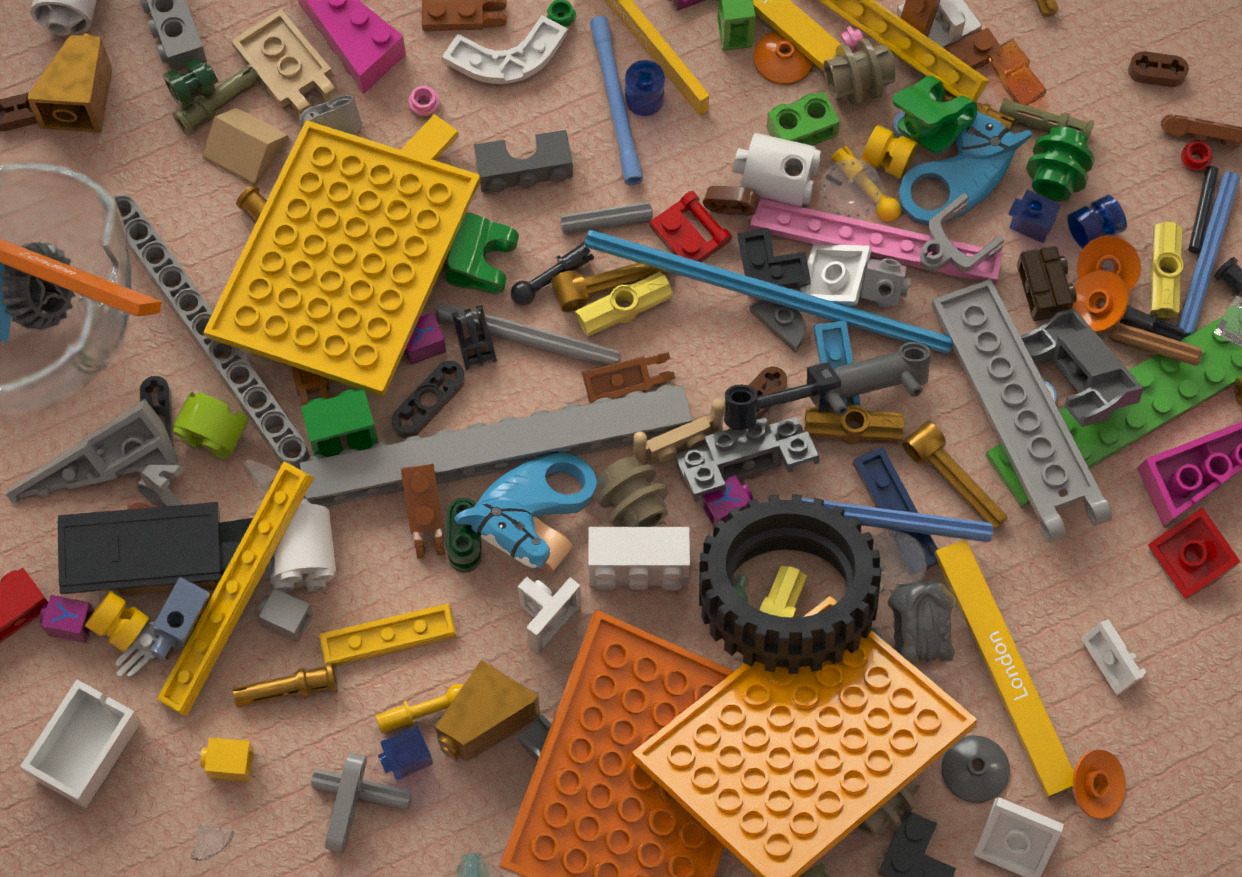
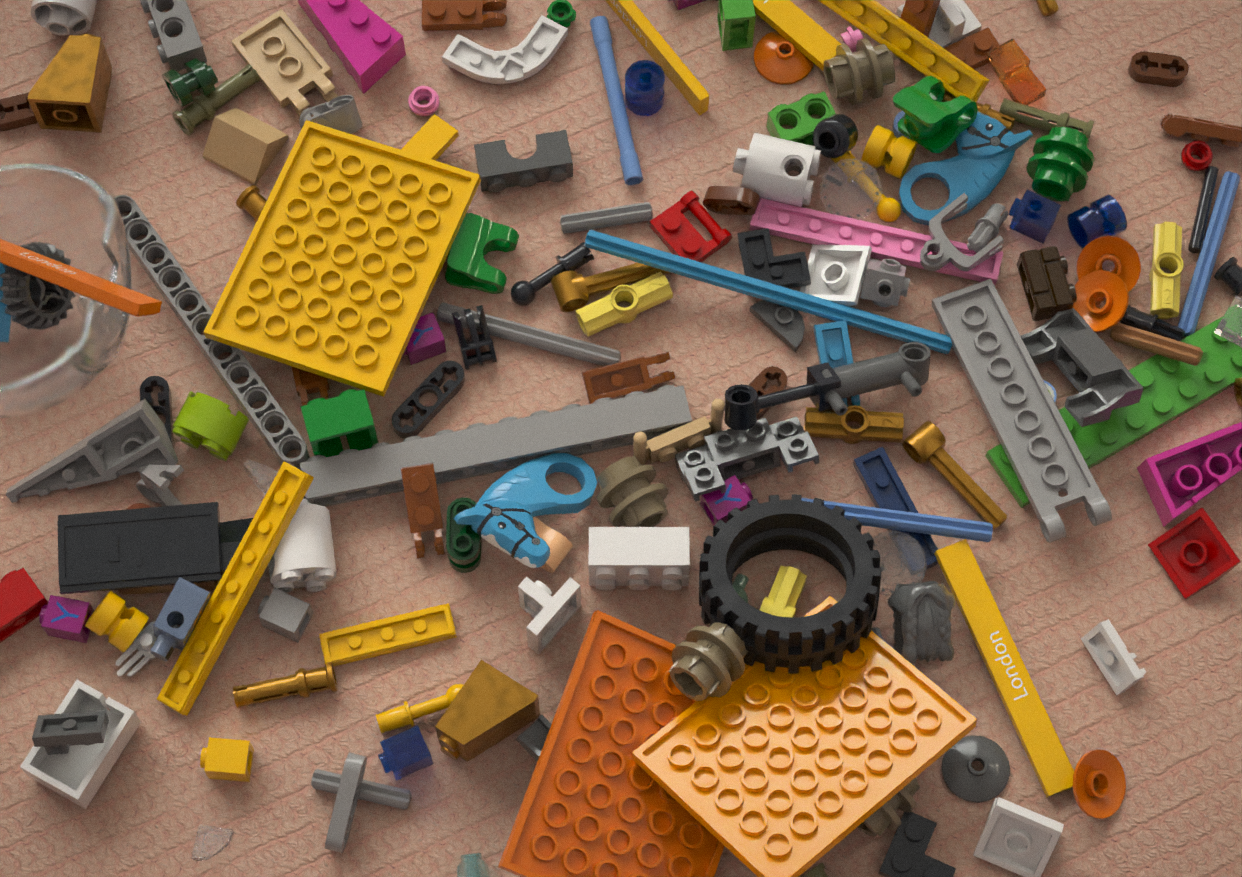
none -> dark grey hinge [32,710,109,755]
none -> dark tan piece [668,622,748,701]
none -> black head [813,114,858,158]
none -> light grey axle [967,203,1008,253]

